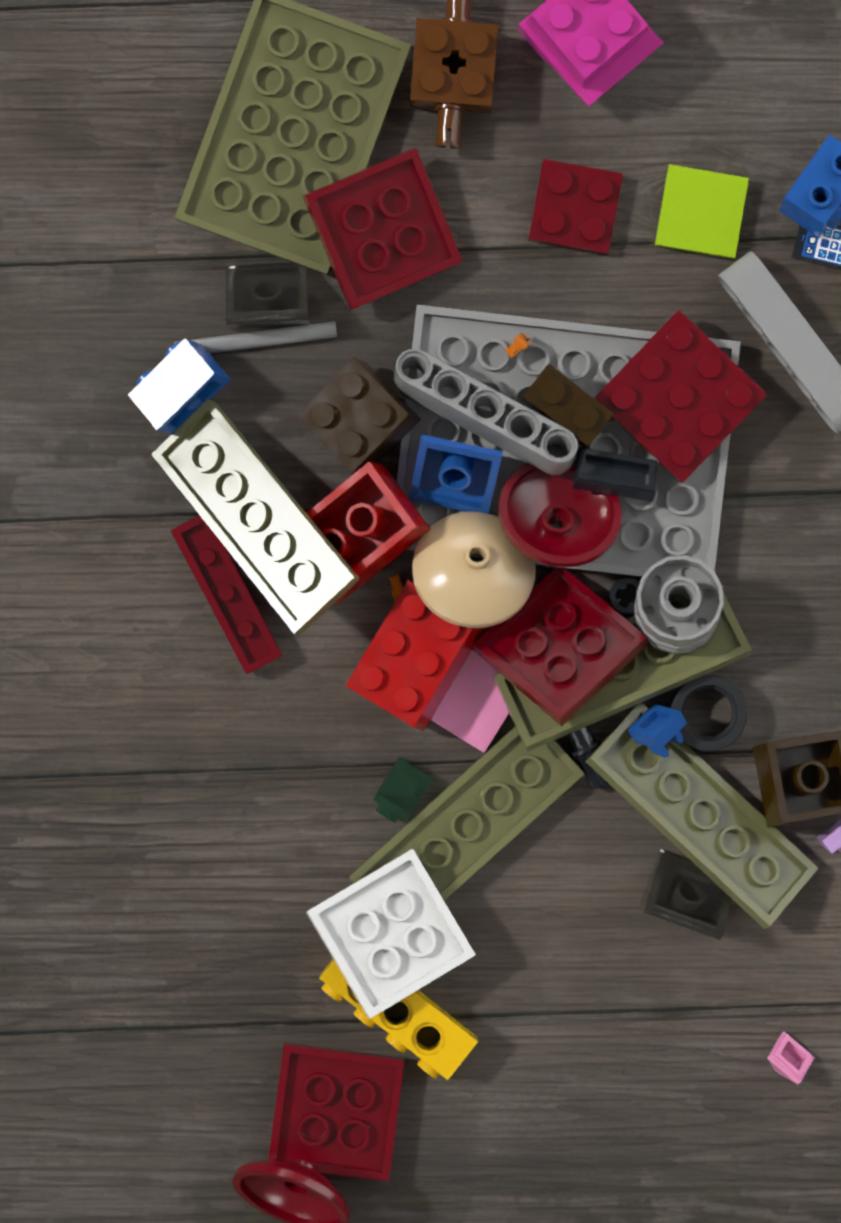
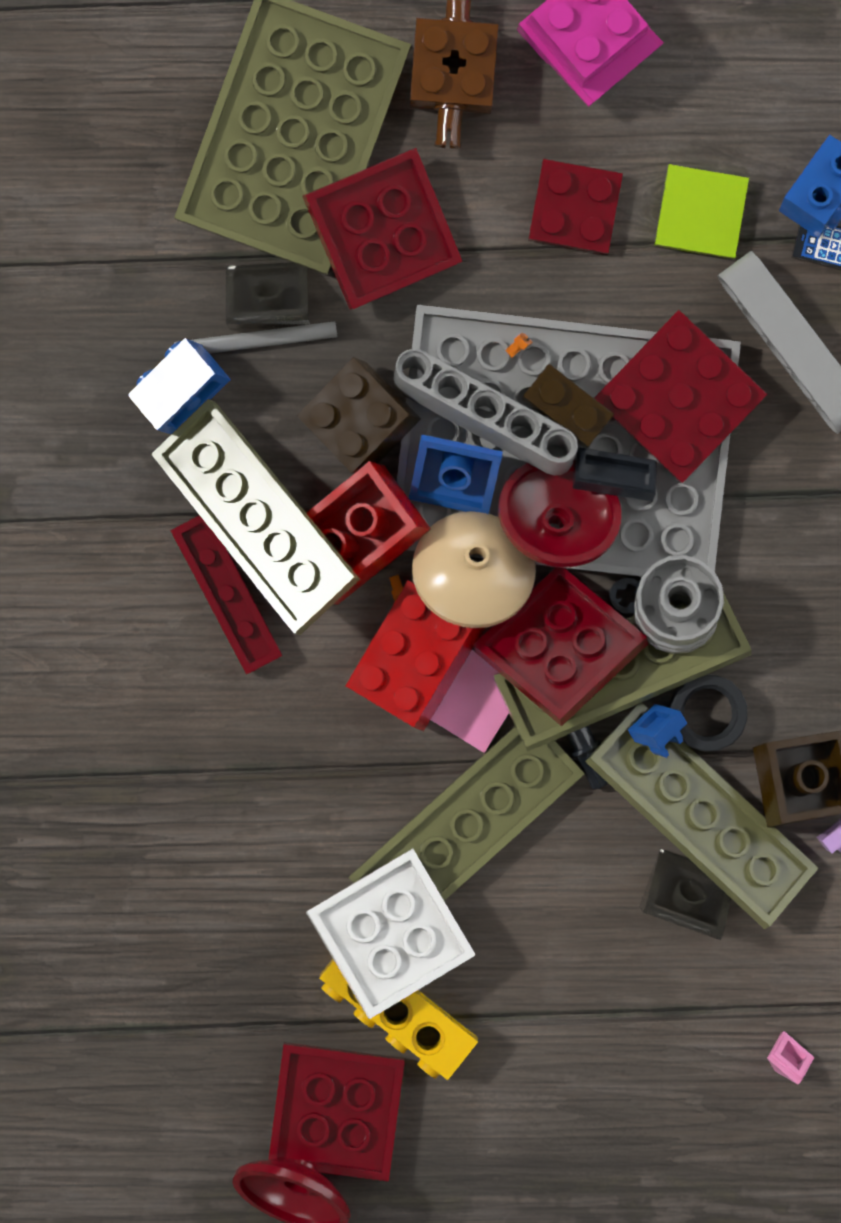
clear green bracket [373,757,433,823] -> none

